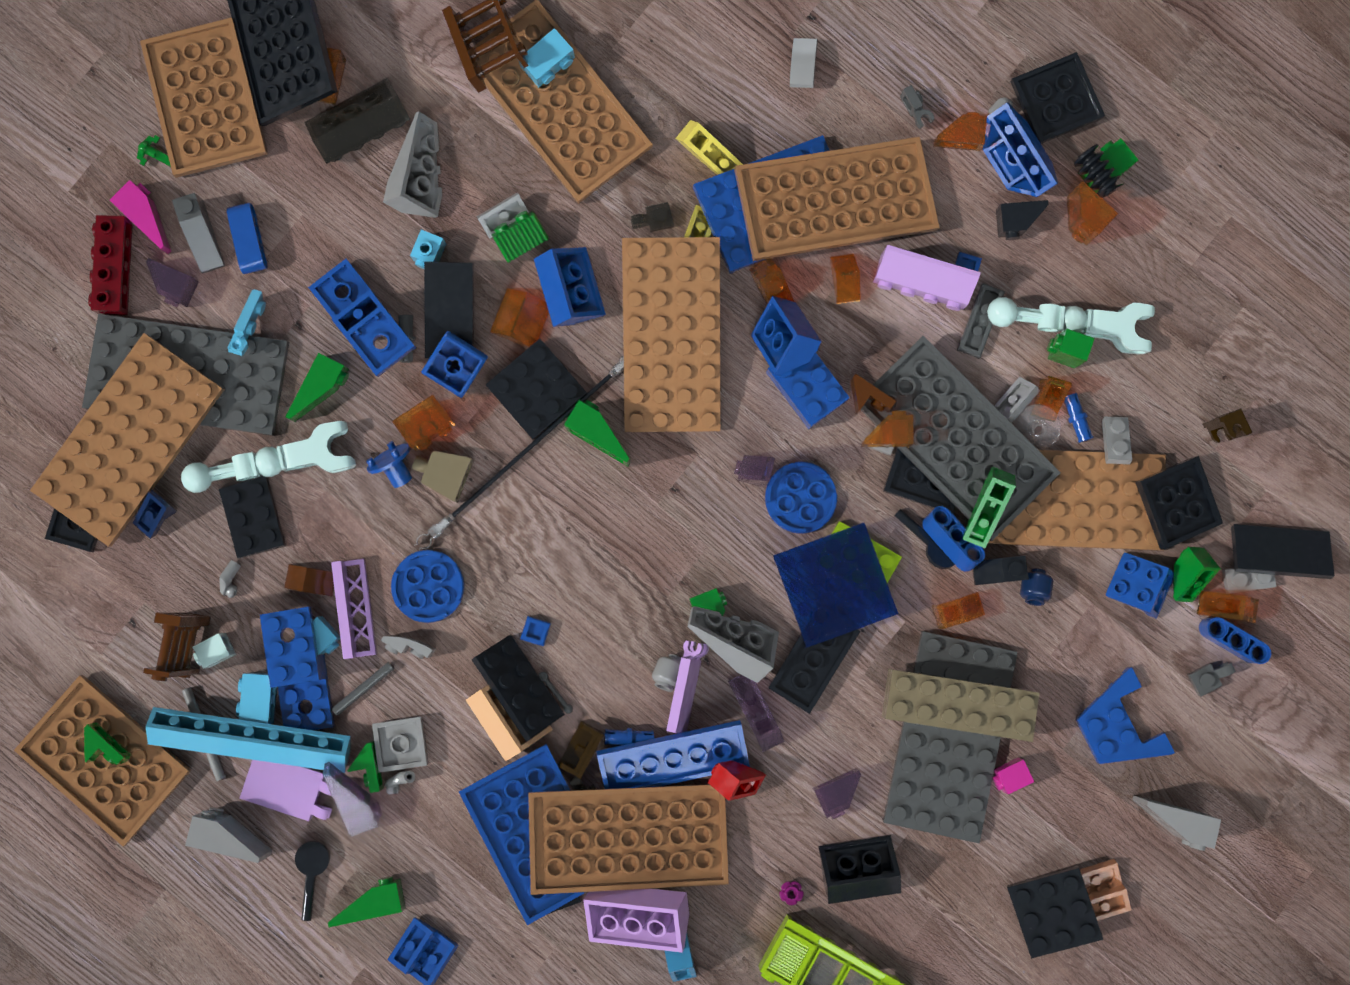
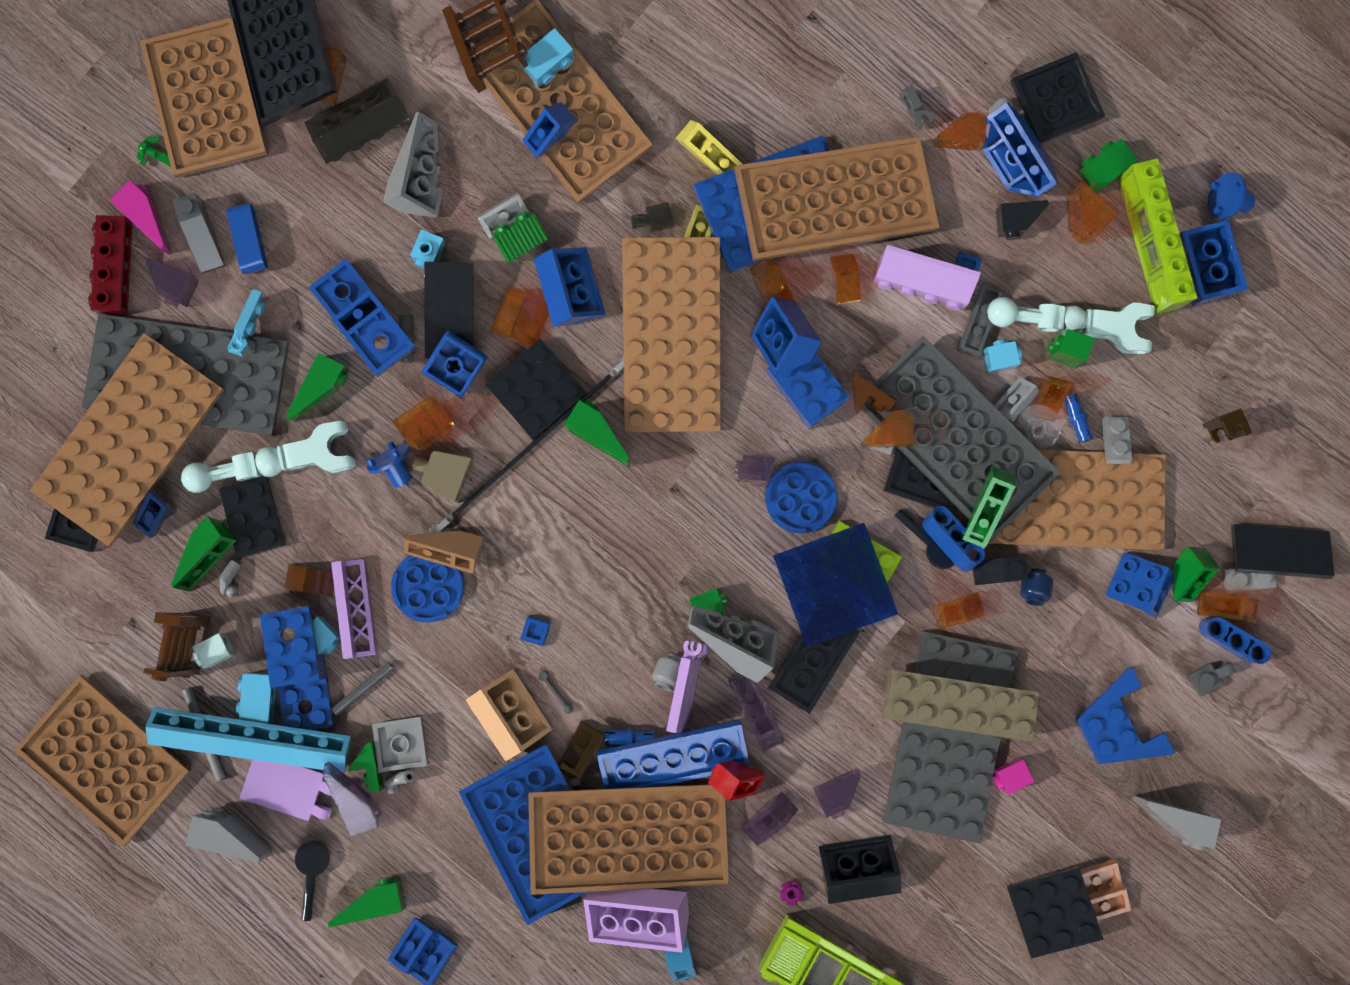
green slope [84,722,132,765] -> none
light grey slope [381,636,436,659] -> none
black plate [472,634,565,741] -> none
light grey slope [790,38,817,88] -> none
black piece [1074,144,1124,199] -> none
black plate [1135,456,1223,550] -> none
none -> green slope [171,516,237,592]
none -> medium nougat slope [404,531,484,574]
none -> blue slope [522,102,577,158]
none -> clear purple slope [741,792,799,846]
none -> medium azure brick [983,339,1022,374]
none -> lime window [1118,158,1197,315]
none -> blue brick [1179,220,1248,306]
none -> blue piece [1208,172,1255,220]

